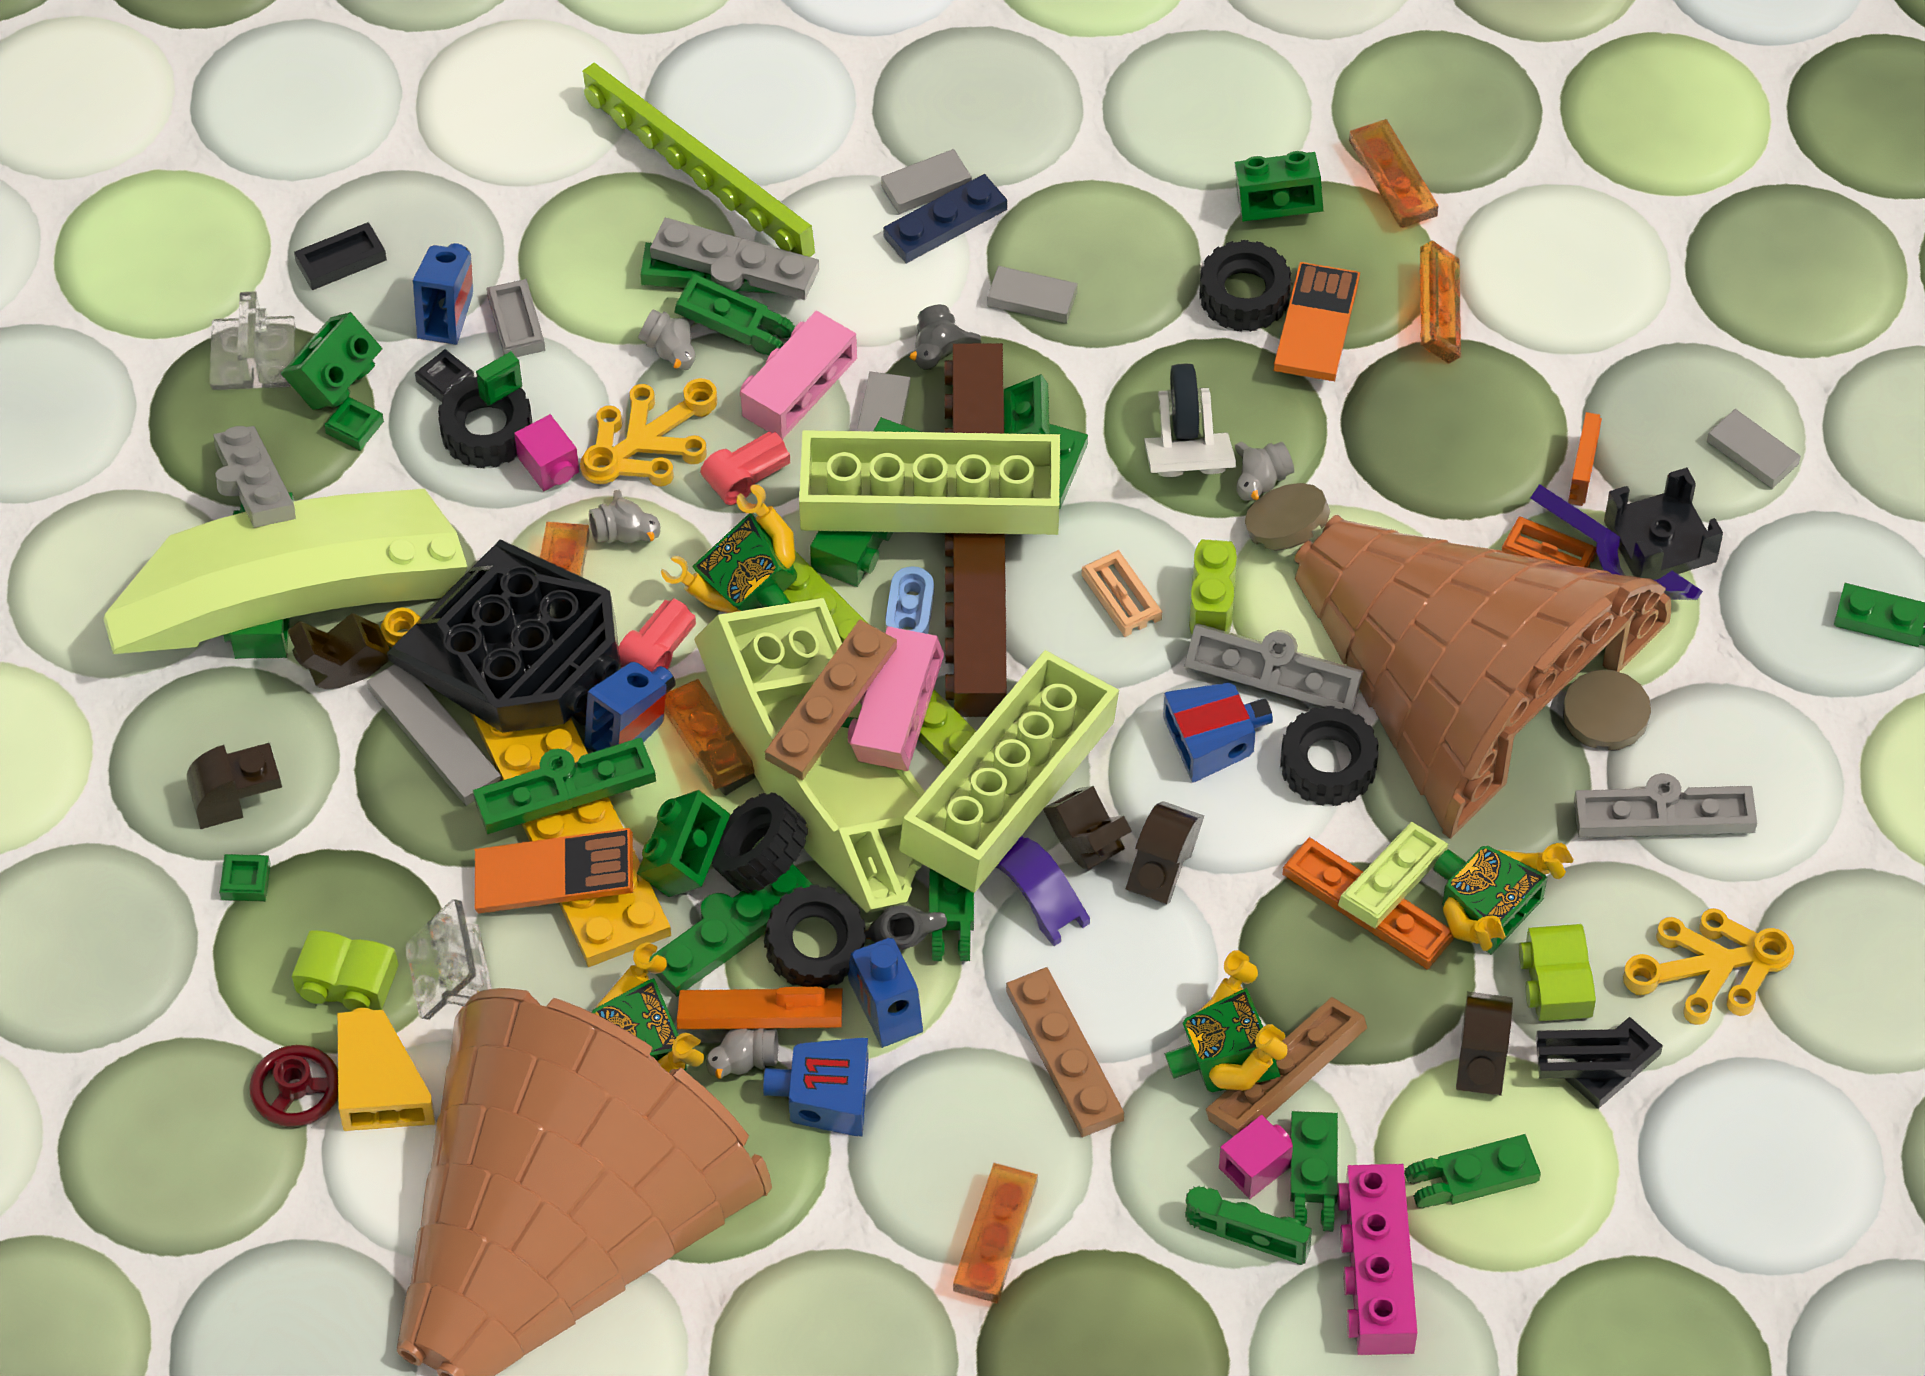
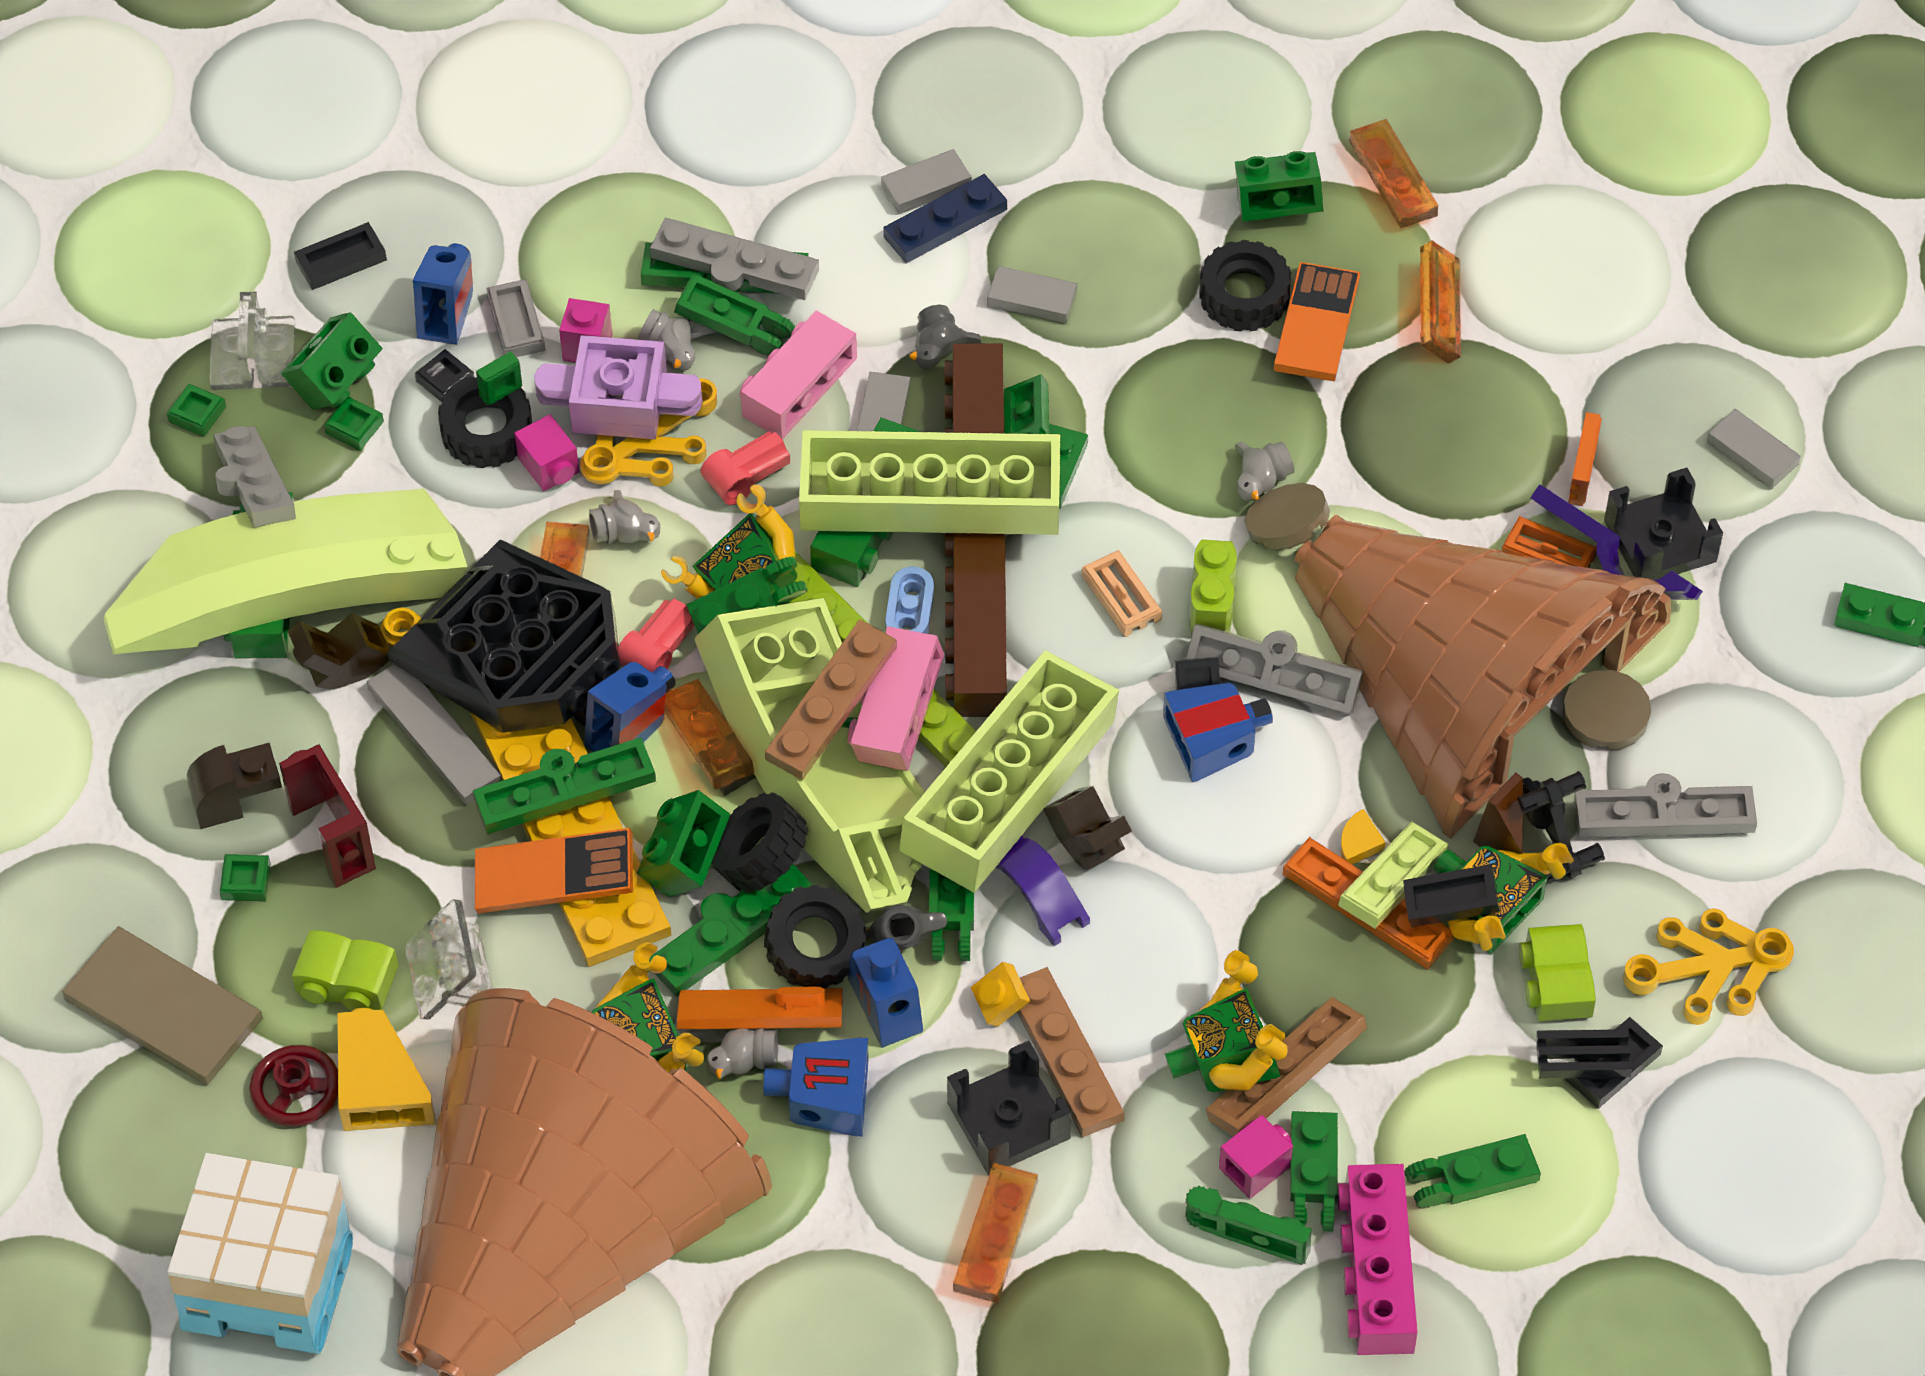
lime plate [582,62,815,257] -> none
dark brown brick [1125,801,1205,904] -> none
white plate [1144,363,1236,477] -> none
black tyre [1280,706,1379,806] -> none
dark brown brick [1456,991,1513,1096] -> none
none -> dark tan tile [62,926,263,1085]
none -> green tile [167,384,226,437]
none -> piece [167,1153,353,1354]
none -> dark red panel [279,744,376,888]
none -> lavender brick [534,335,703,439]
none -> dark pink brick [559,298,613,363]
none -> green hinge [686,556,808,634]
none -> black panel [947,1040,1071,1176]
none -> yellow plate [970,961,1030,1027]
none -> black tile [1173,656,1220,690]
none -> yellow tile [1341,809,1386,865]
none -> black tile [1403,864,1500,928]
none -> reddish brown slope [1473,772,1523,854]
none -> black axle [1517,771,1605,884]

